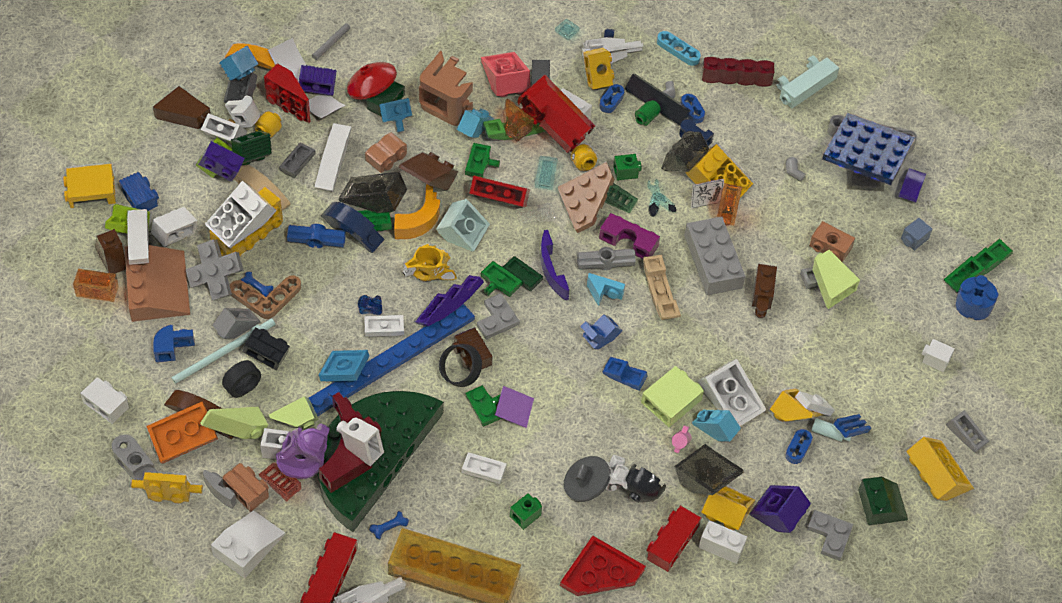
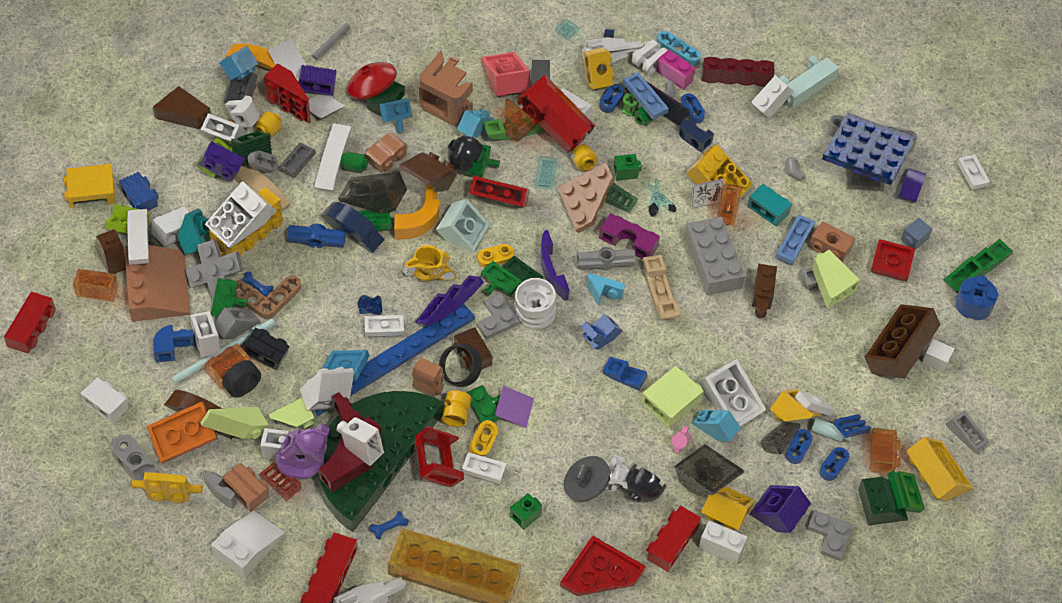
clear smoke slope [661,131,709,172] -> none
none -> red brick [4,291,56,354]
none -> teal slope [178,209,210,255]
none -> white brick [190,311,220,357]
none -> clear orange brick [205,343,251,389]
none -> green plate [211,277,248,317]
none -> light grey beam [248,151,278,172]
none -> white slope [300,367,354,411]
none -> green brick [340,152,369,173]
none -> nougat brick [412,357,444,398]
none -> red window [415,427,465,487]
none -> yellow wheel [441,390,472,427]
none -> black cylinder [448,135,483,173]
none -> yellow plate [469,420,498,457]
none -> yellow plate [477,244,514,267]
none -> white wheel [515,278,556,329]
none -> bright green bush [622,93,639,116]
none -> medium blue plate [623,72,669,120]
none -> white brick [632,40,668,75]
none -> dark pink brick [656,50,695,90]
none -> teal brick [747,184,792,227]
none -> white brick [751,75,794,118]
none -> clear smoke slope [760,421,801,454]
none -> medium blue plate [775,214,815,265]
none -> blue beam [820,447,849,481]
none -> reddish brown brick [864,304,941,379]
none -> red plate [870,239,915,282]
none -> clear orange brick [870,428,901,473]
none -> green plate [888,470,925,513]
none -> white plate [957,154,990,190]

